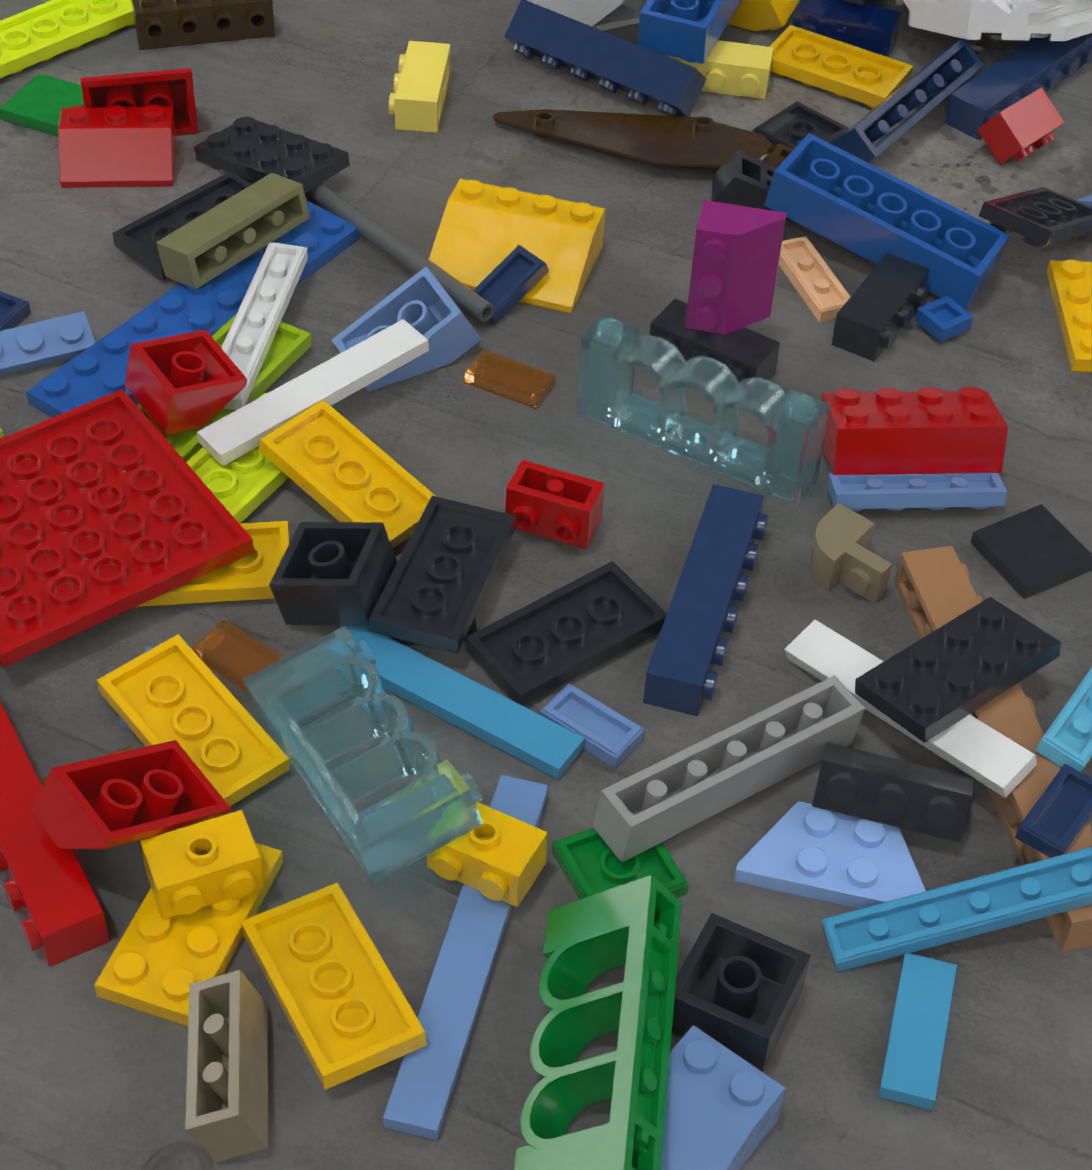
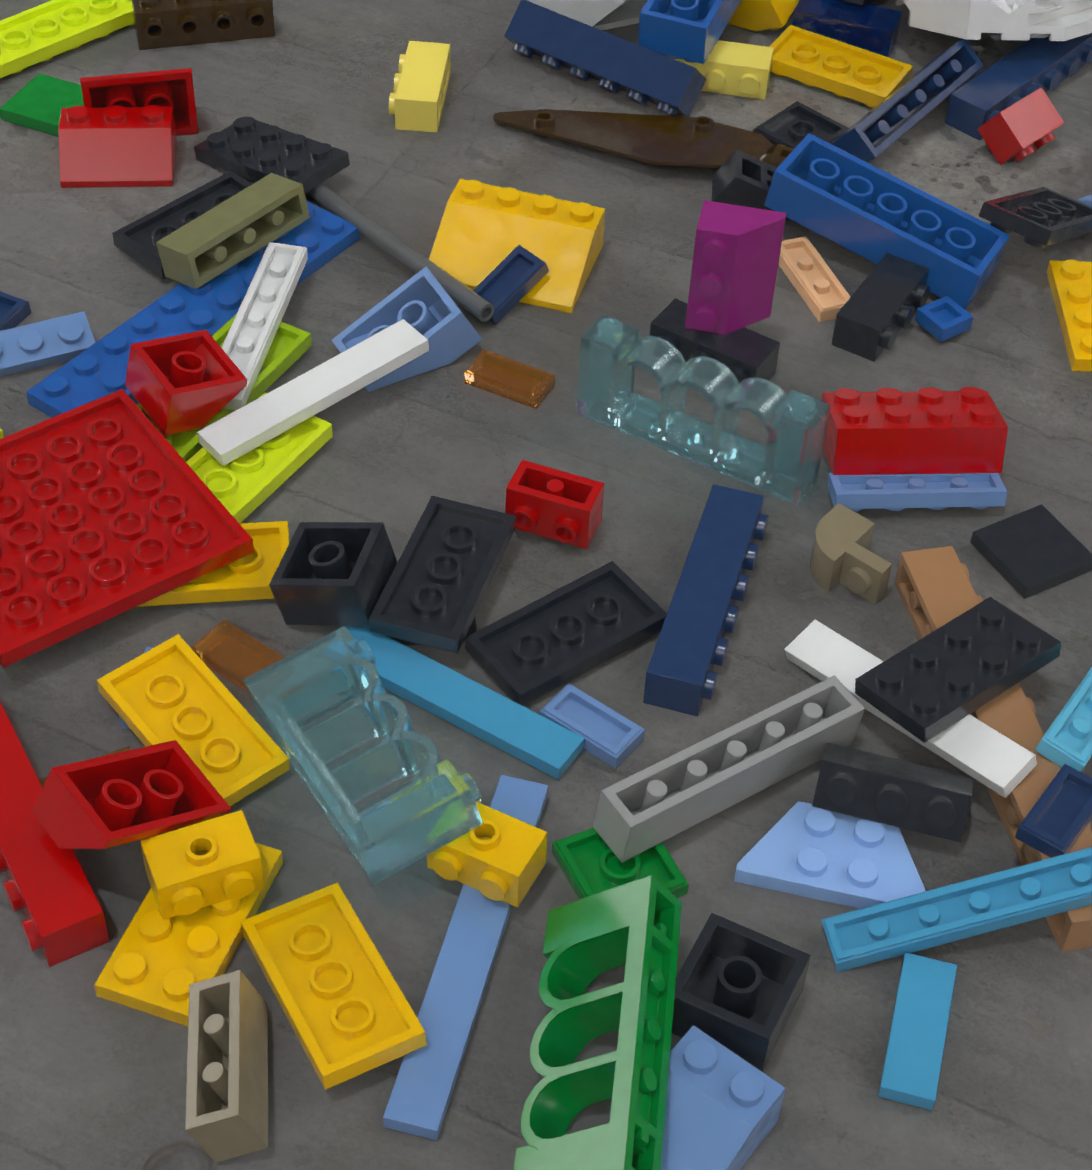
yellow plate [259,400,437,548] -> none

